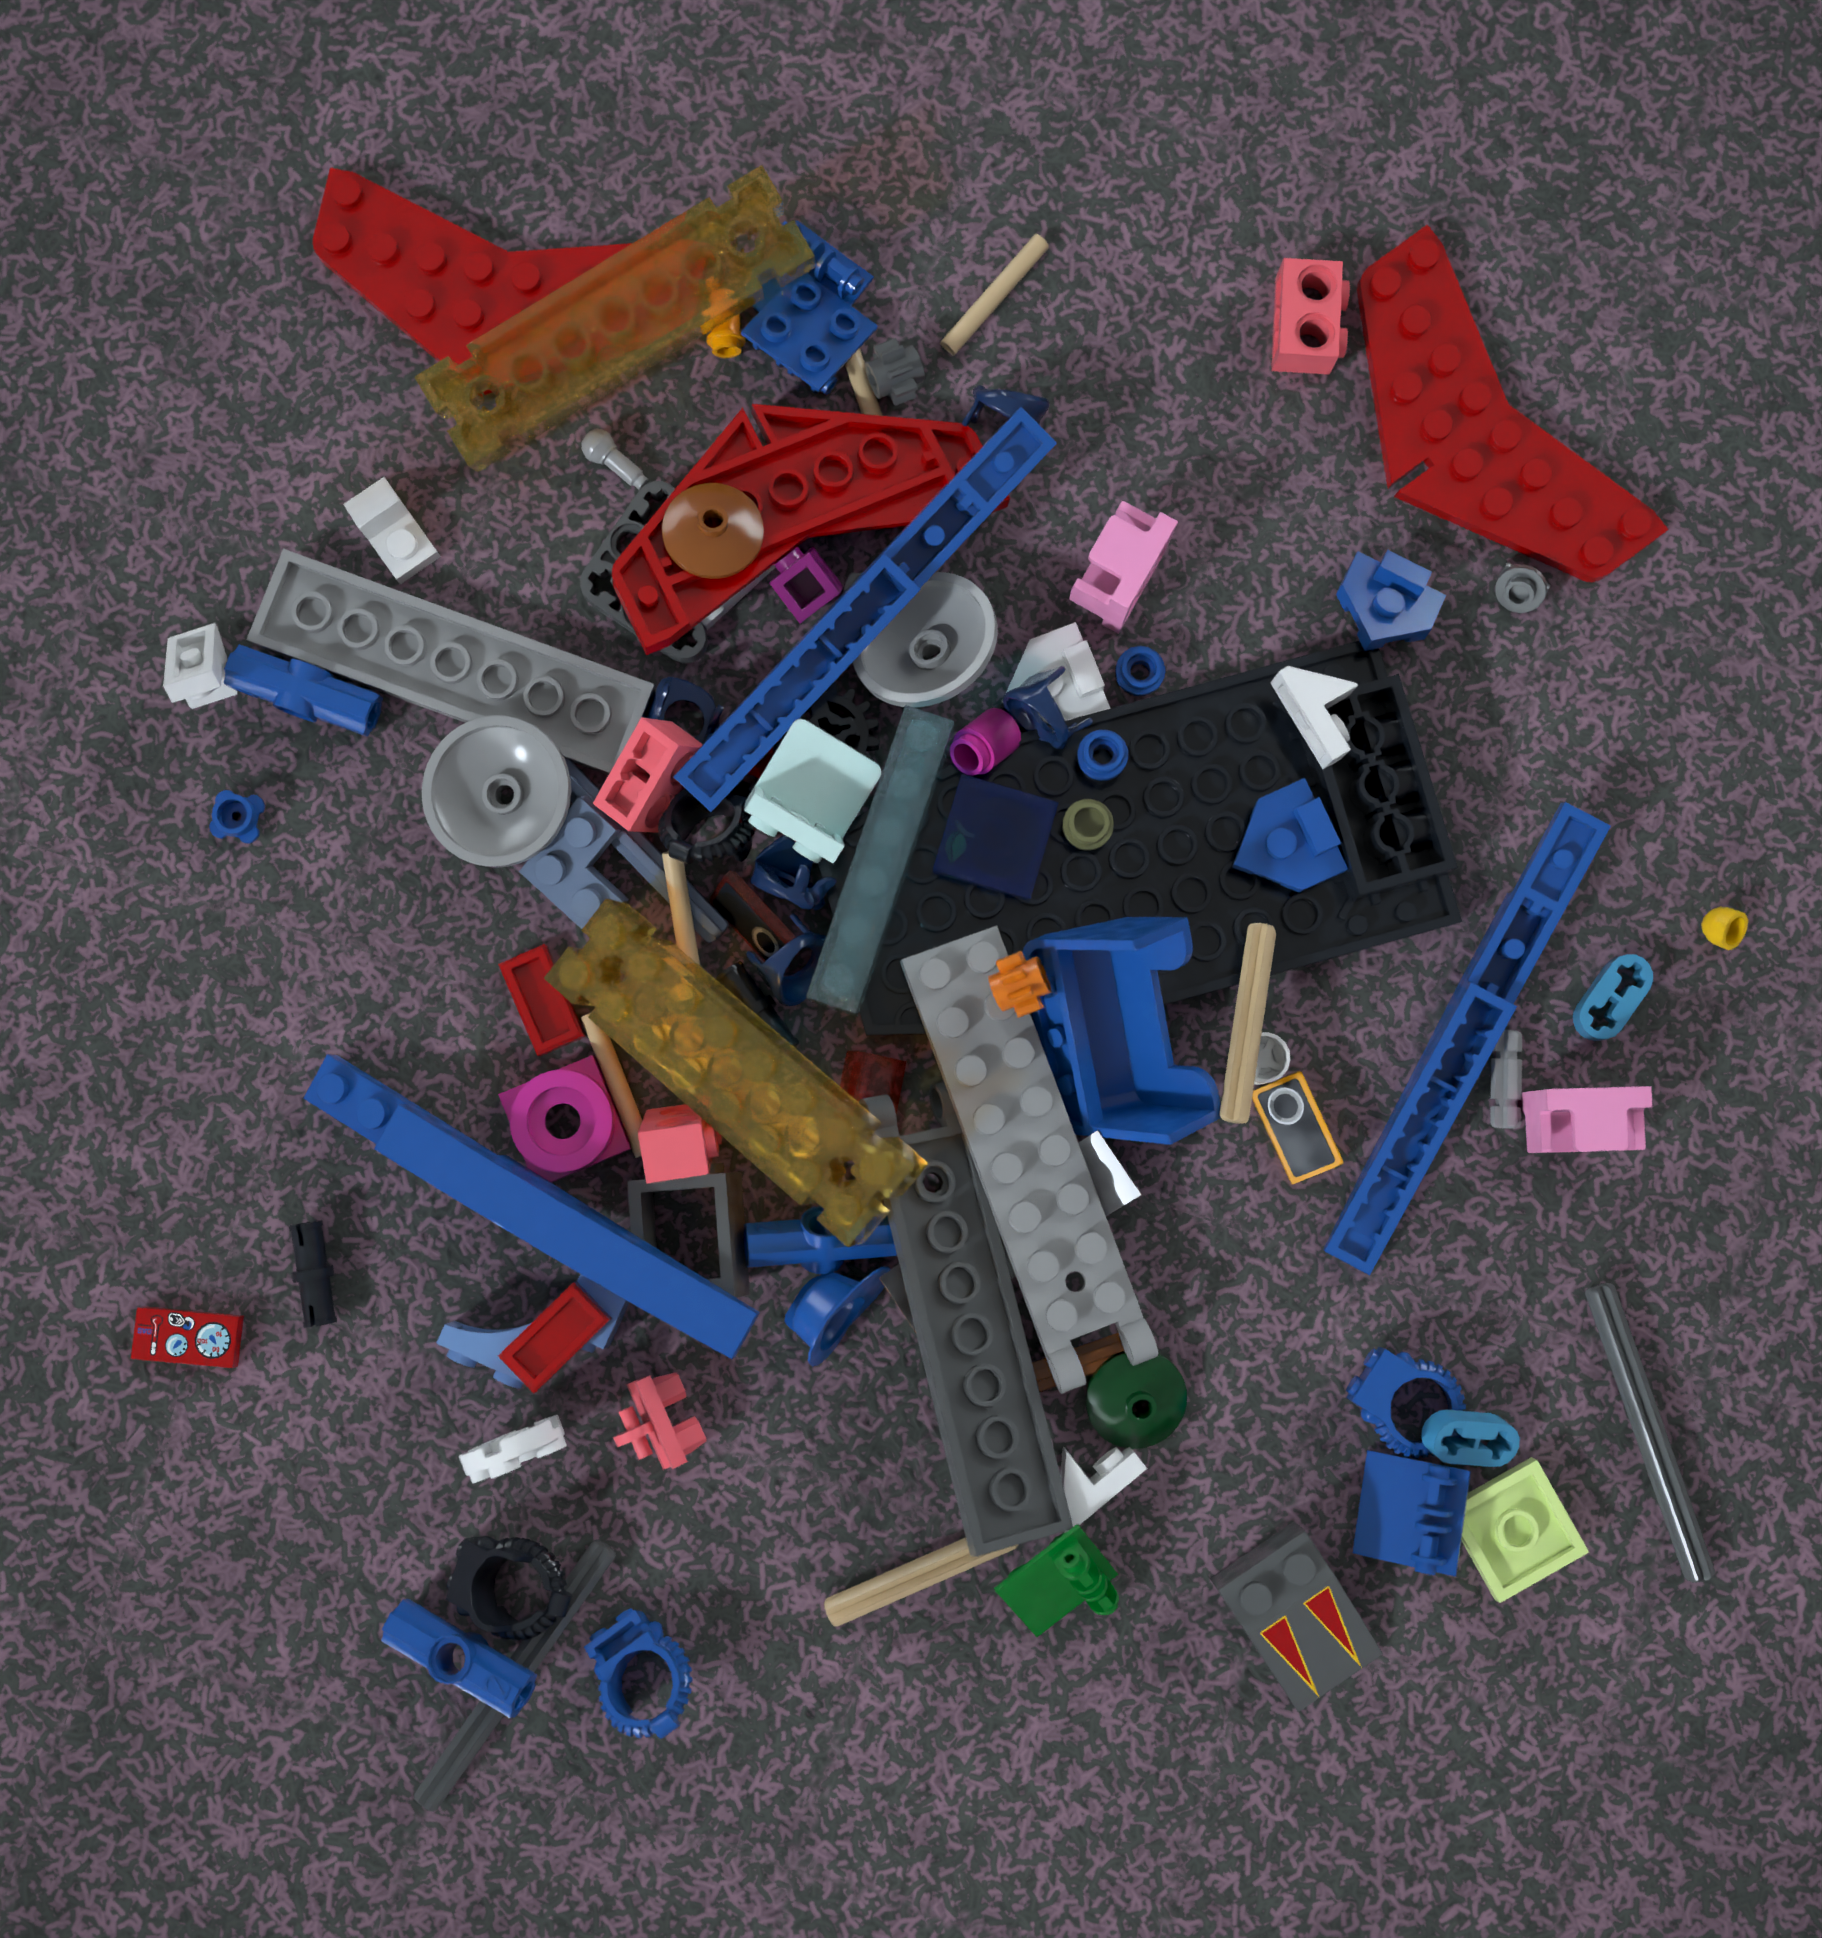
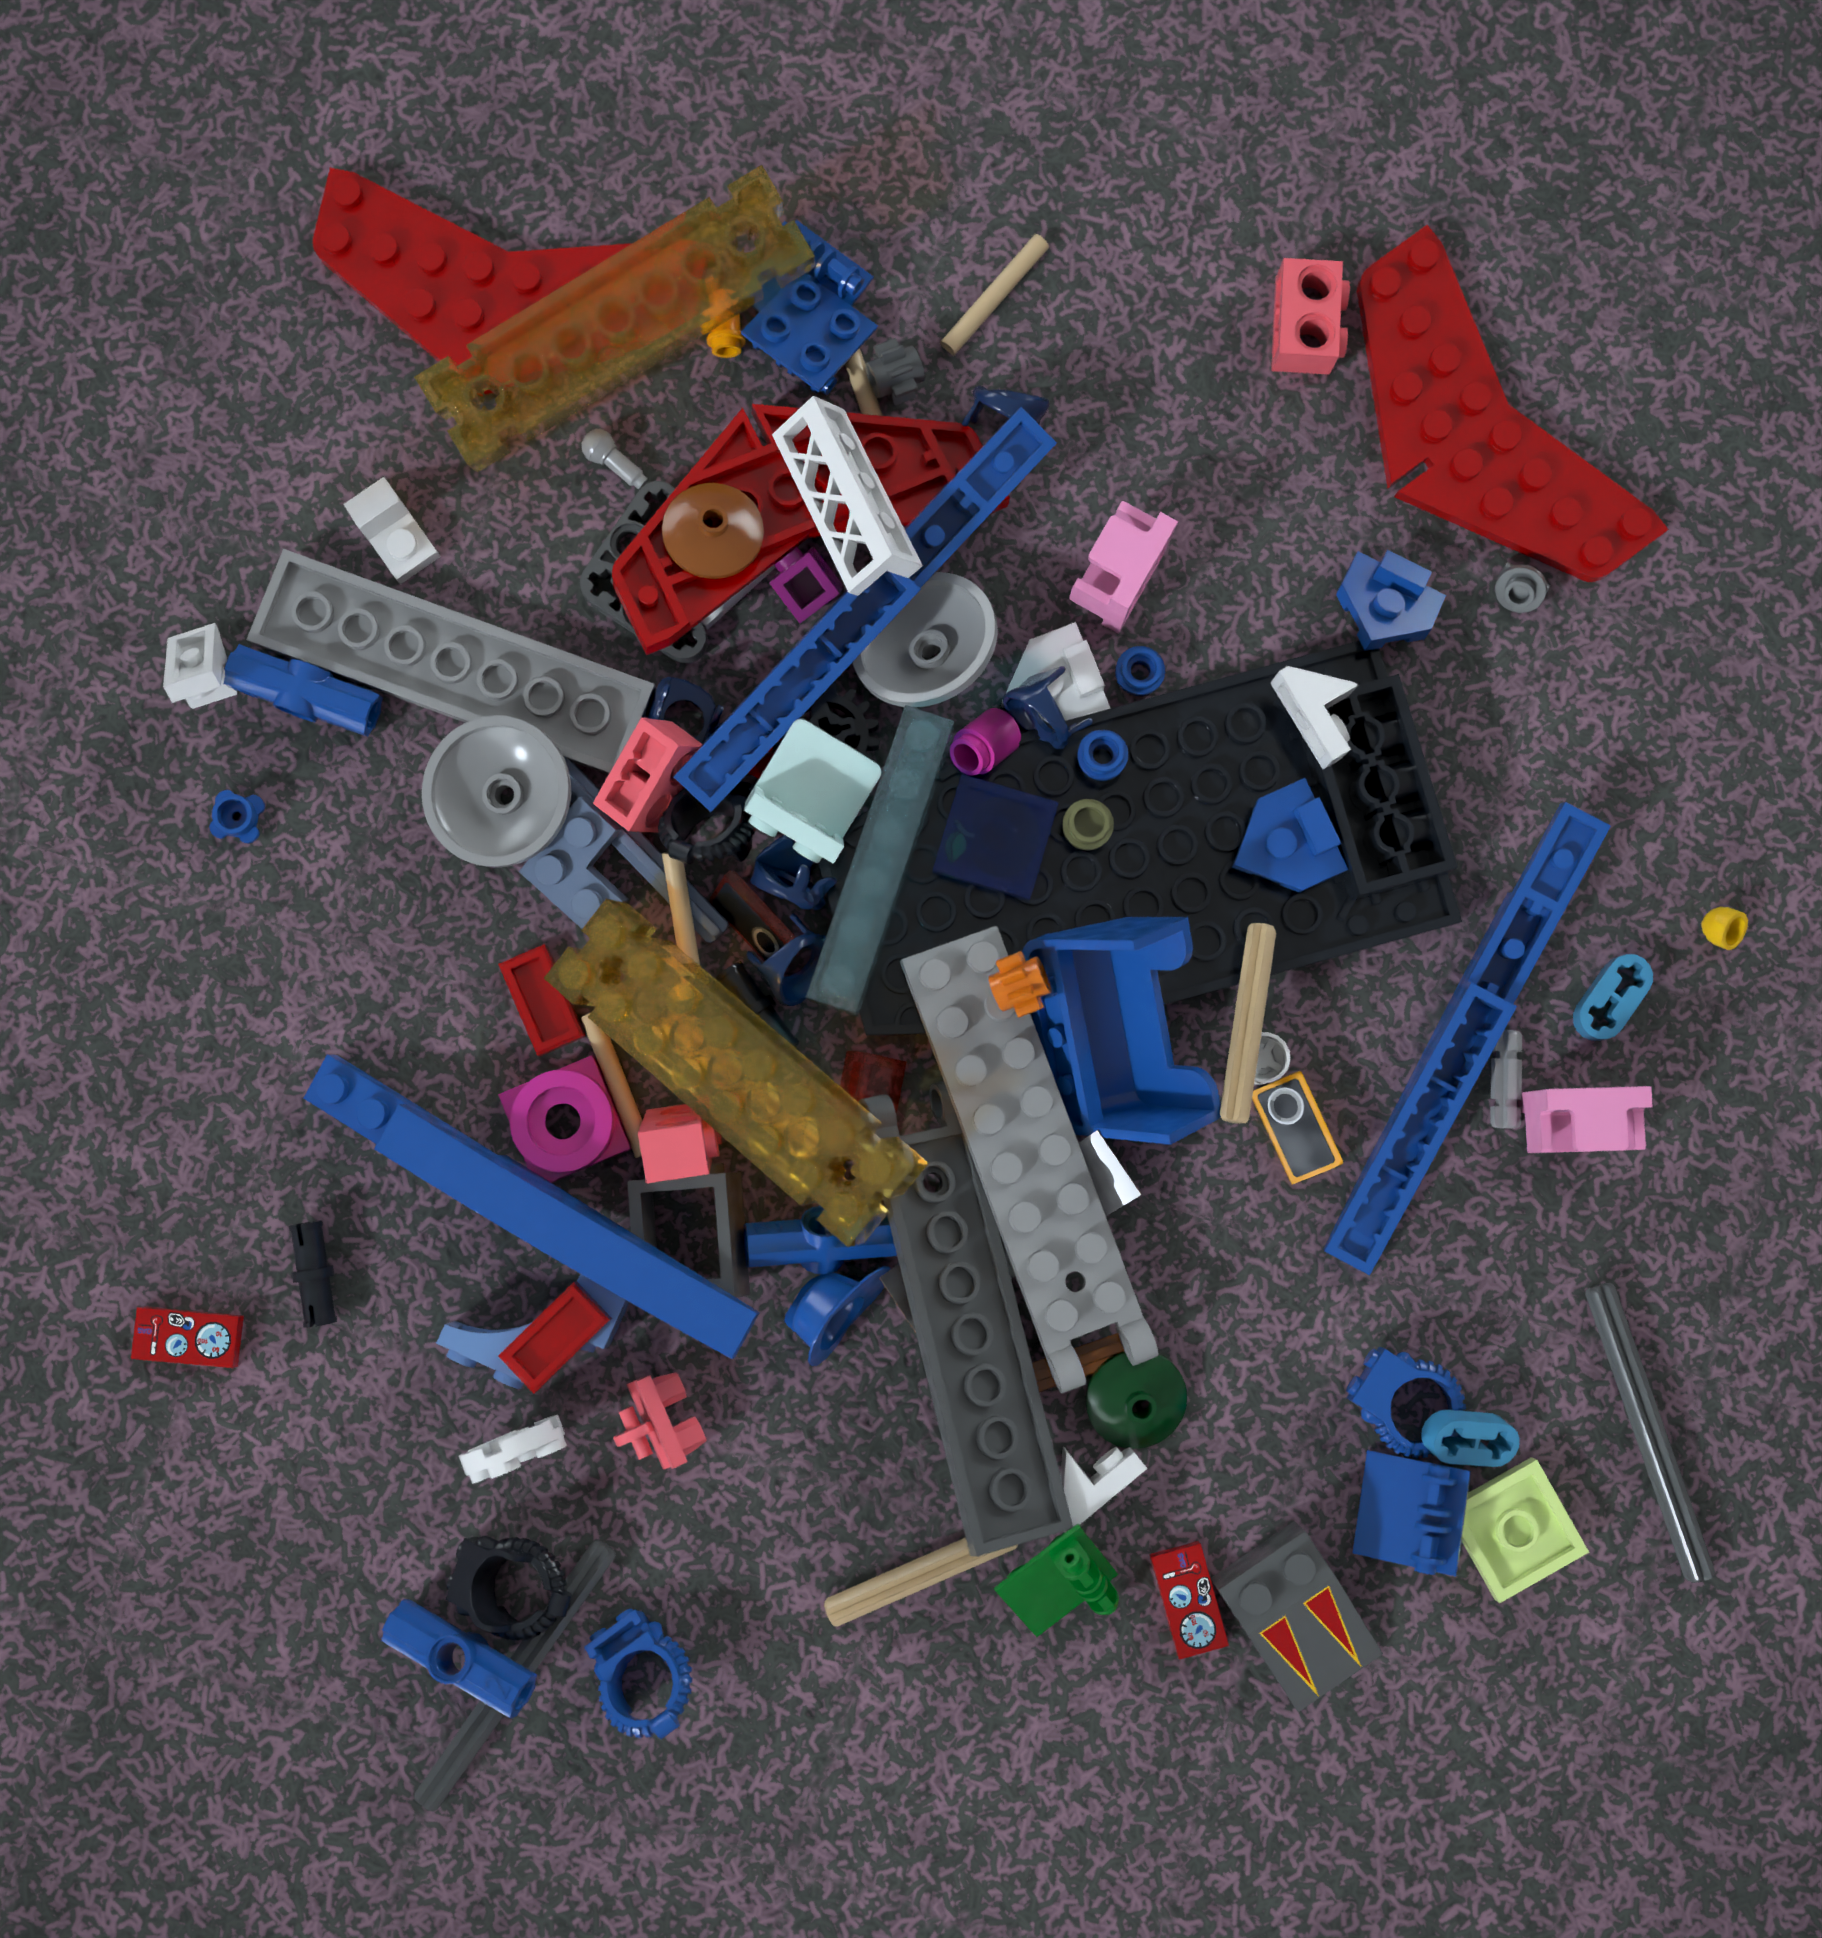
none -> white fence [772,396,923,596]
none -> red tile [1149,1541,1229,1660]

